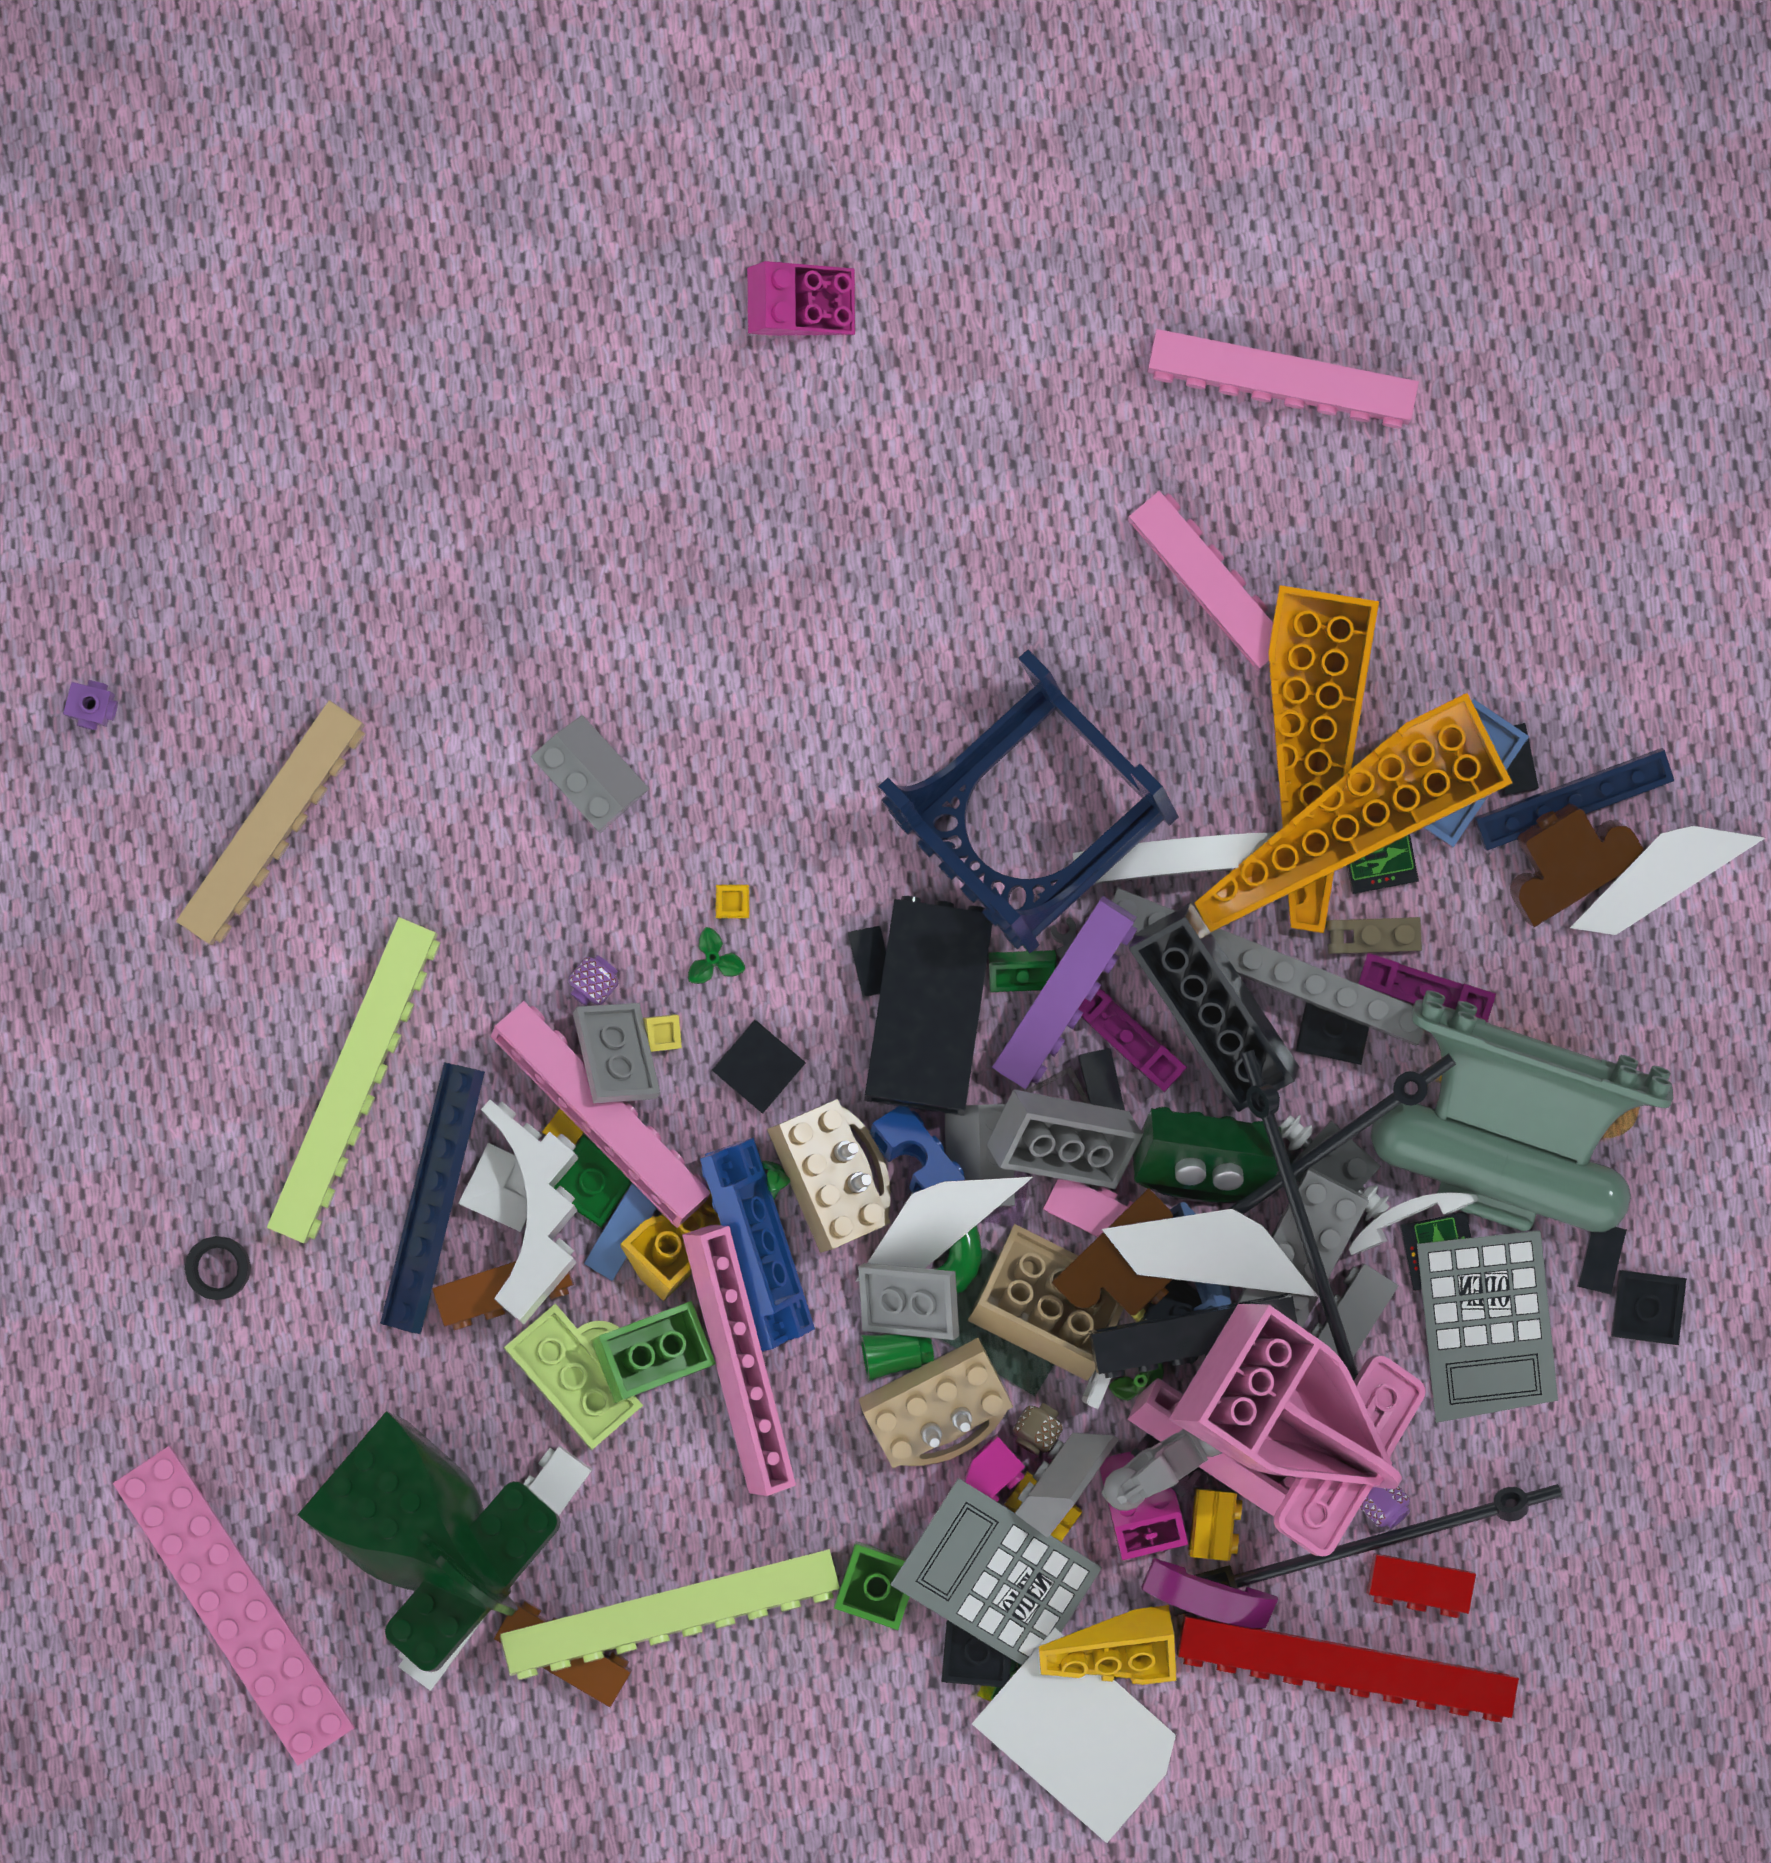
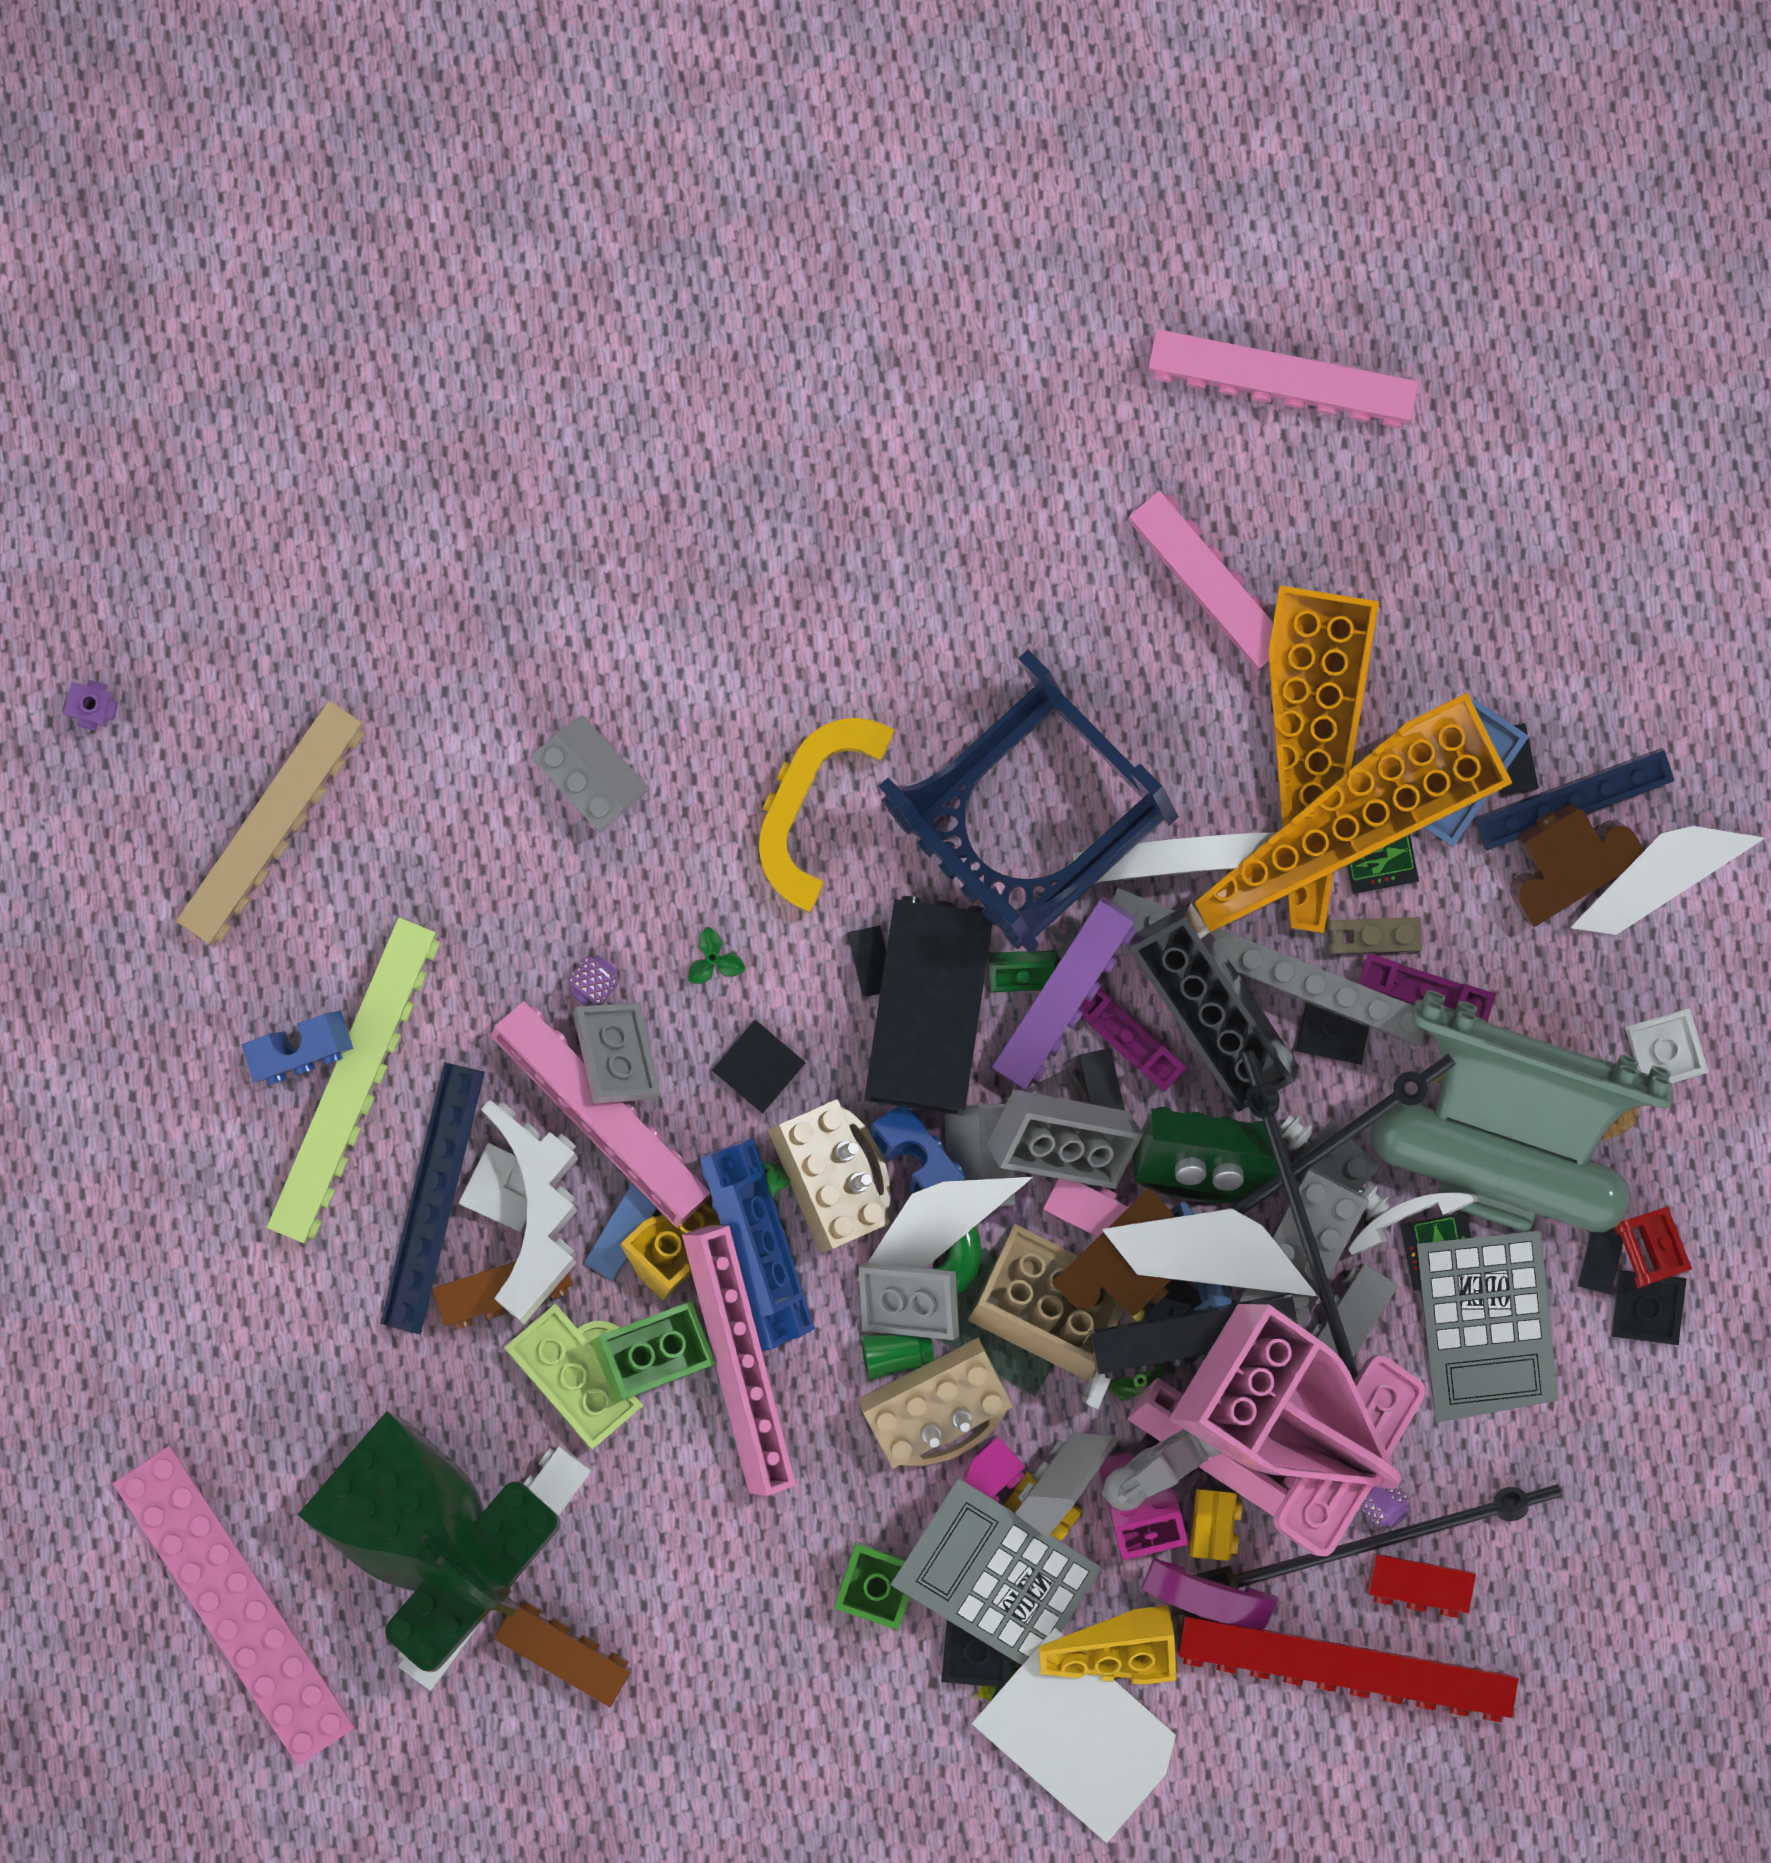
black tyre [184,1236,251,1300] -> none
yellowish green brick [500,1549,840,1680] -> none
yellow tile [542,1109,584,1145] -> none
green tile [554,1135,632,1228] -> none
light yellow plate [643,1014,682,1052] -> none
yellow tile [716,885,749,919] -> none
dark pink slope [747,261,855,336] -> none
dark tan head [1013,1403,1063,1456] -> none
none -> blue arch [241,1010,354,1085]
none -> yellow arch [759,718,895,914]
none -> red plate [1614,1206,1692,1289]
none -> white tile [1624,1008,1709,1083]

